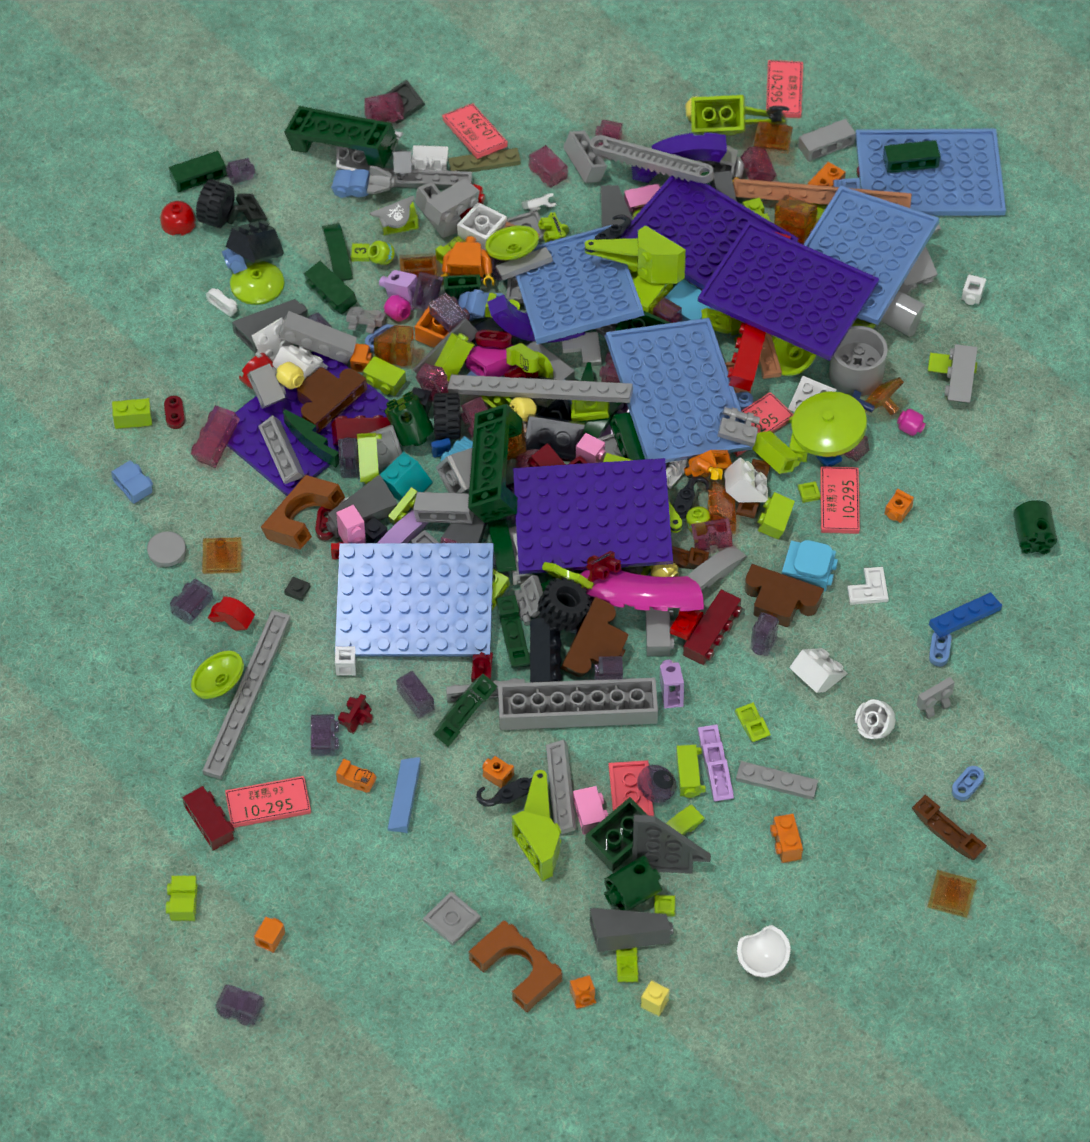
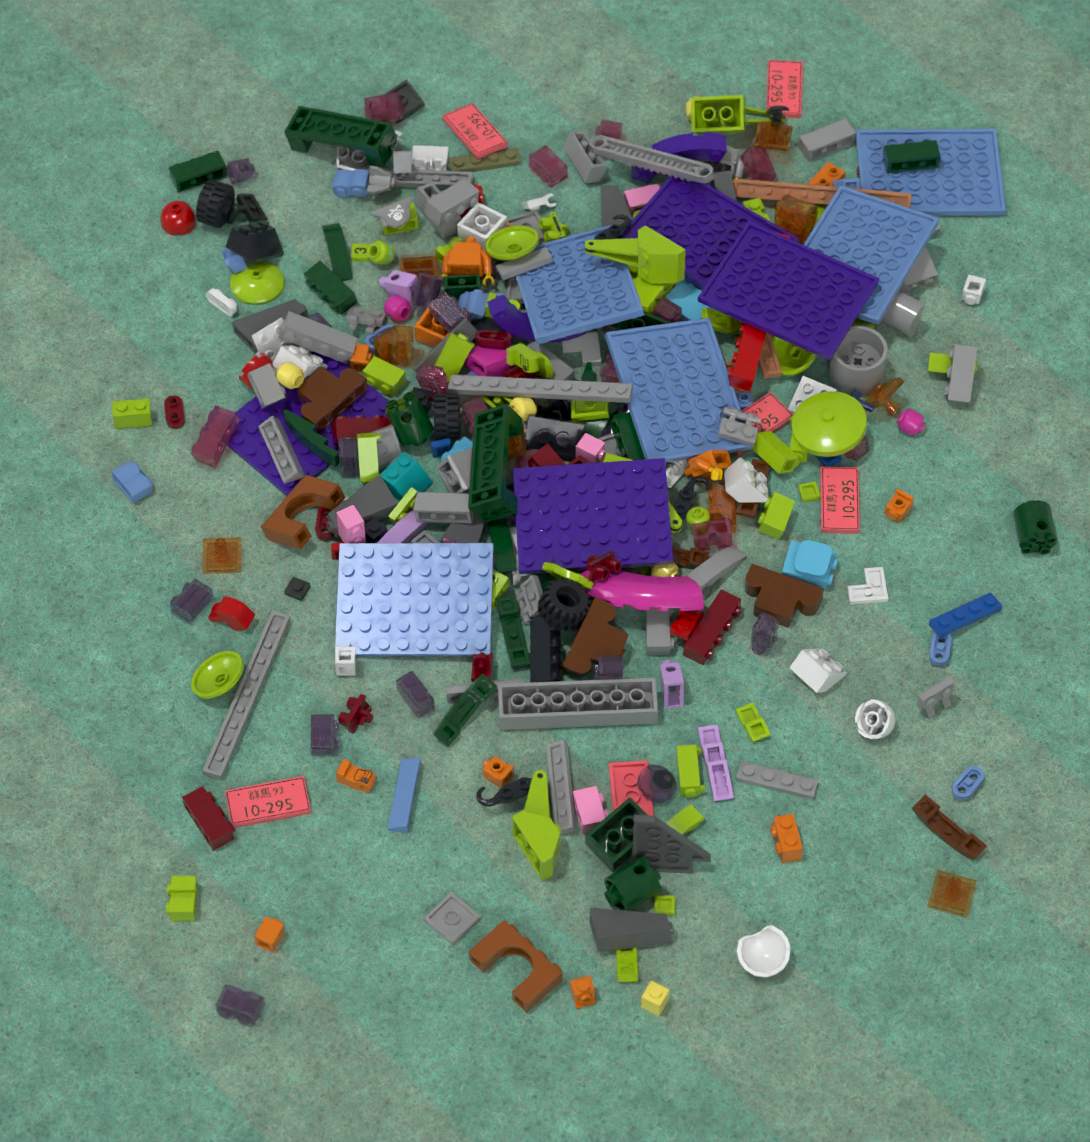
light grey tile [147,532,186,568] -> none

